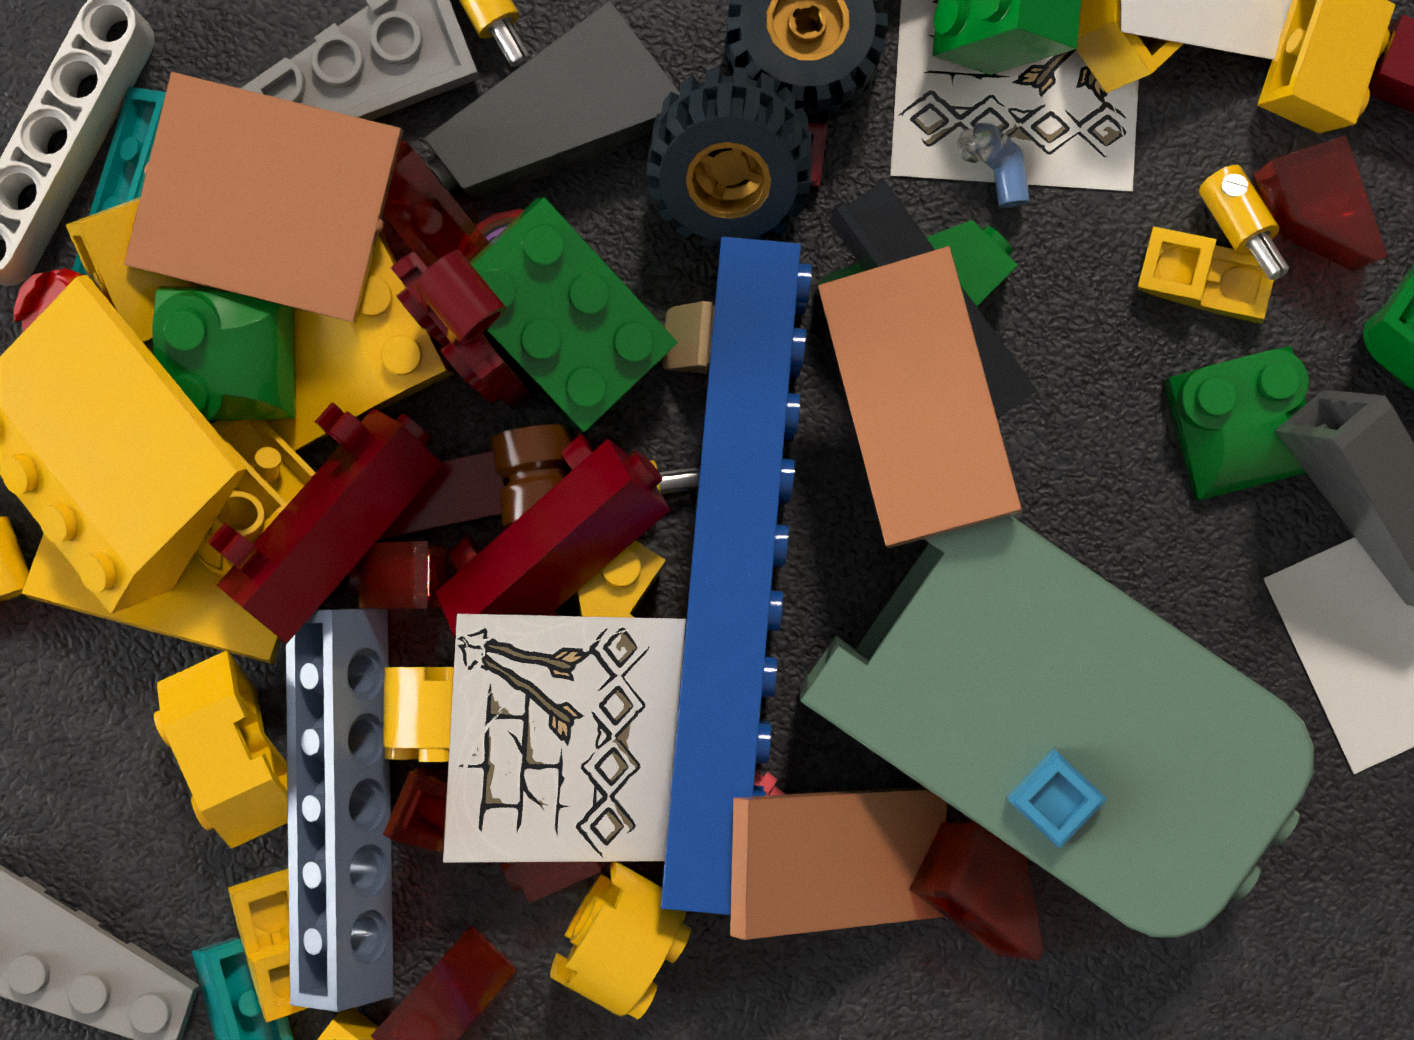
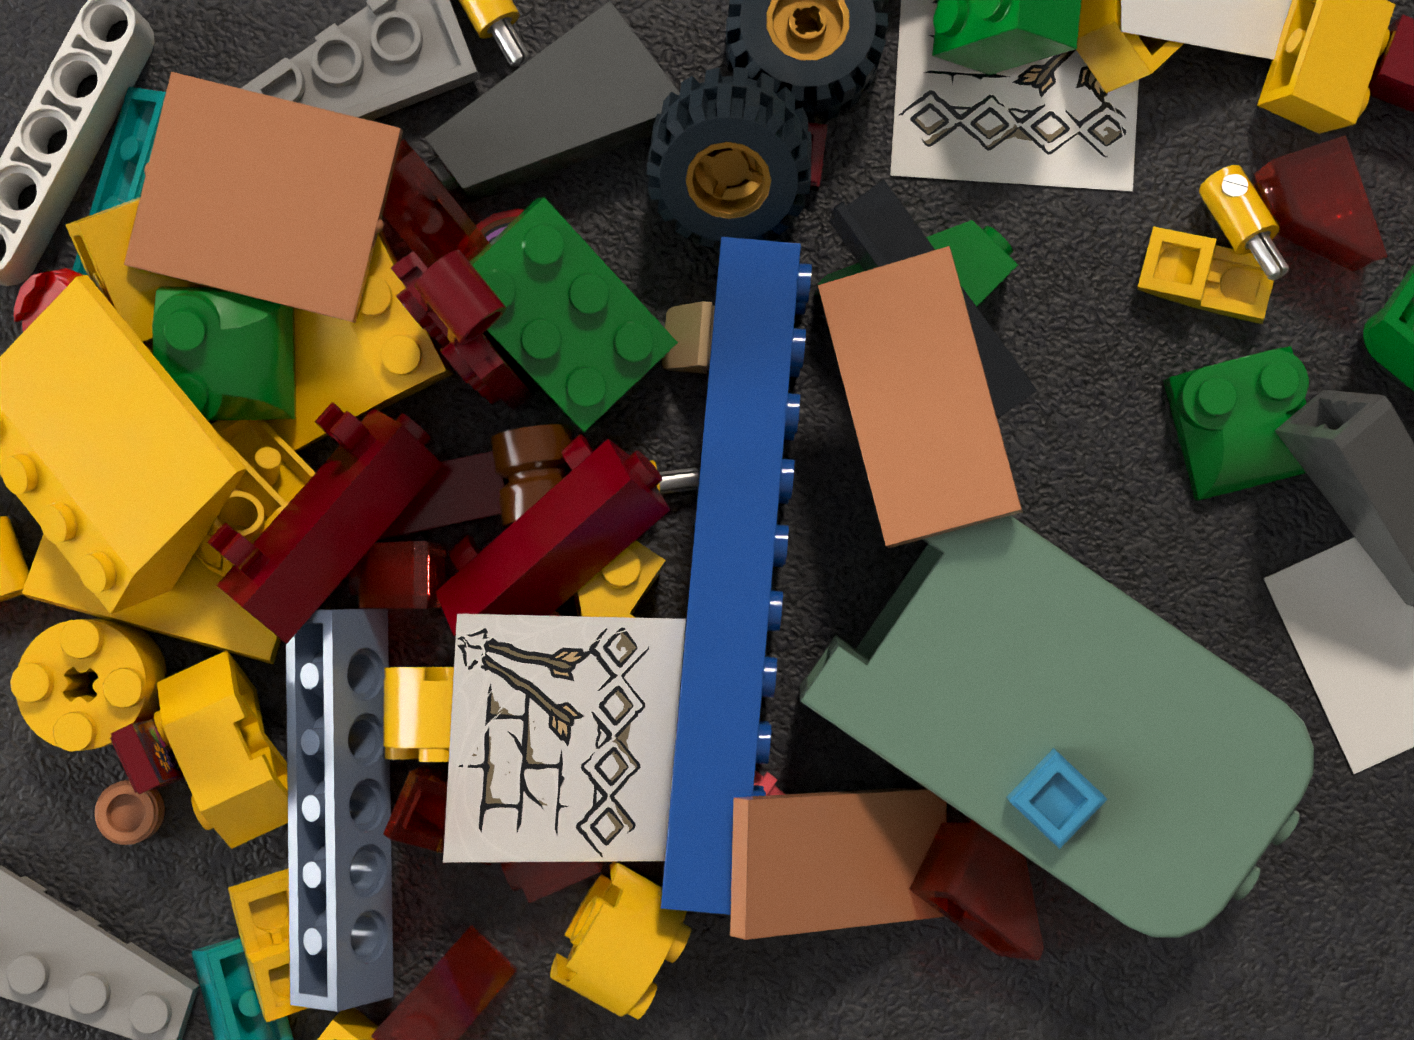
arm [957,123,1030,208] -> none
none -> yellow brick [10,619,167,752]
none -> nougat tile [95,779,165,845]
none -> dark red tile [110,719,185,794]

